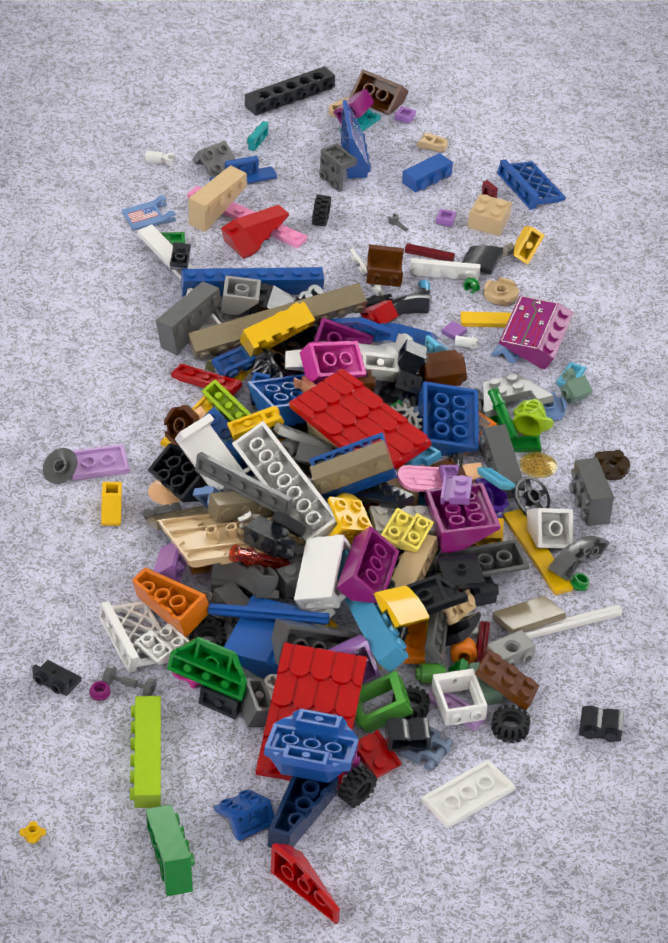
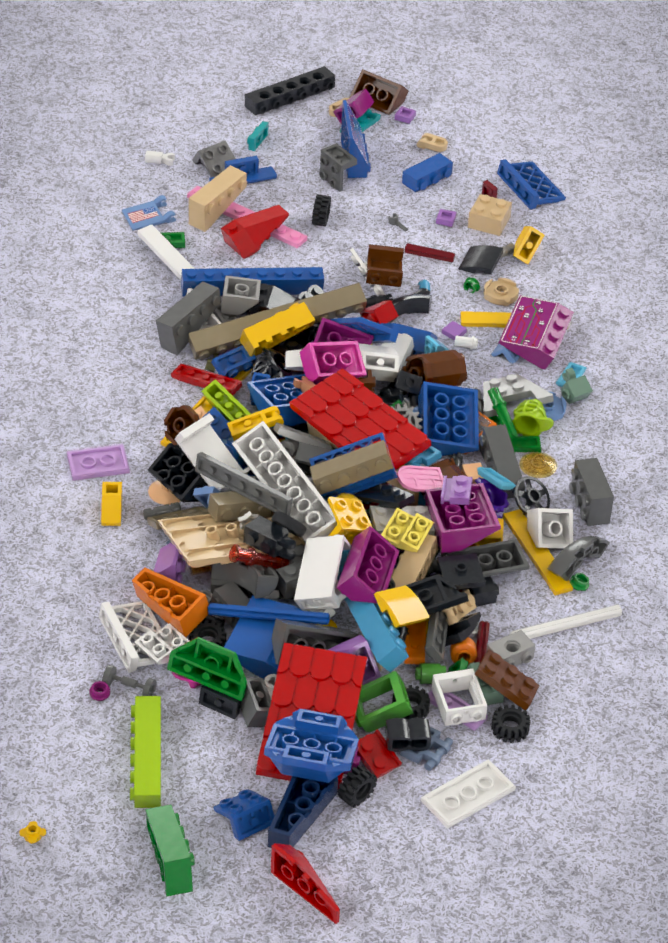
black bracket [32,660,82,696] -> none
dark grey dish [43,448,78,484] -> none
black slope [170,242,191,271] -> none
black slope [398,339,428,375] -> none
white plate [409,258,480,281] -> none
medium lavender tile [439,465,459,484] -> none
tile [492,596,566,634] -> none
black brick [579,706,624,742] -> none
dark brown plate [594,450,630,480] -> none

